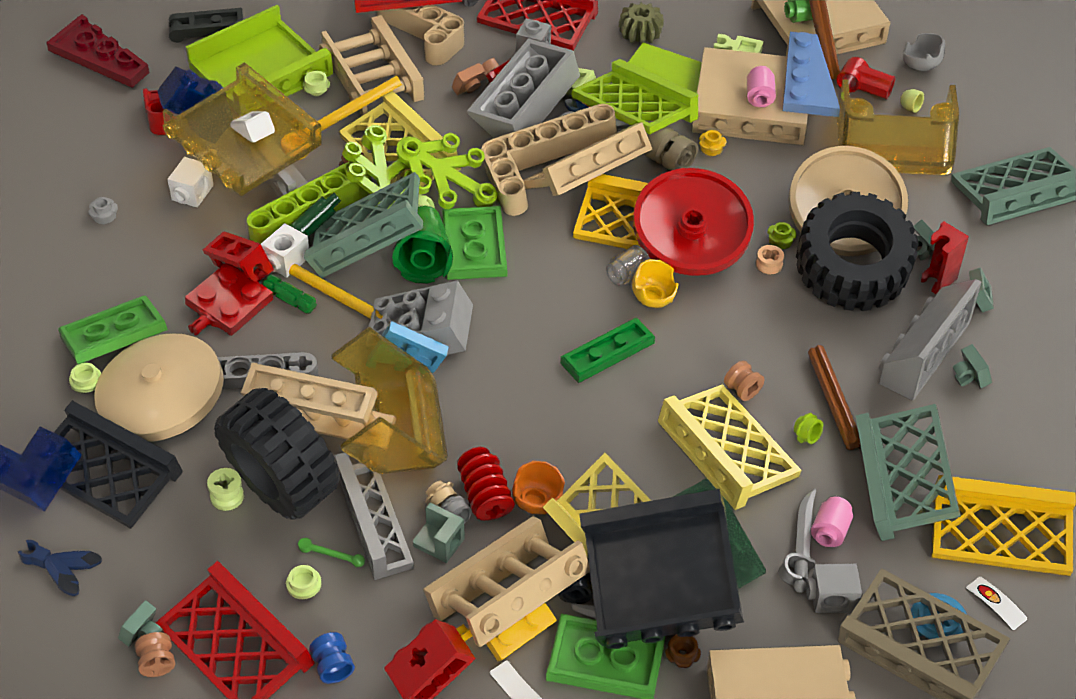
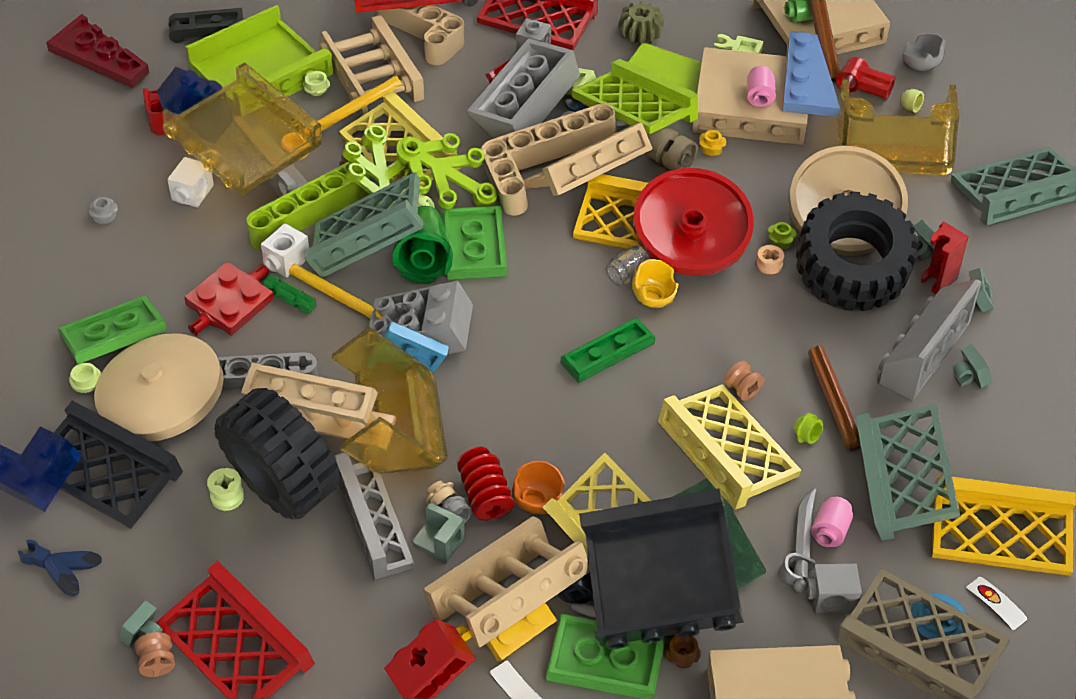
red hinge [202,231,274,282] -> none
white slope [230,111,275,142] -> none
yellowish green plate [286,565,322,599] -> none
dark green cylinder [289,192,341,237] -> none
bright green hinge [298,538,365,567] -> none
blue wheel [309,632,355,684] -> none
nougat plate [451,58,499,95] -> none

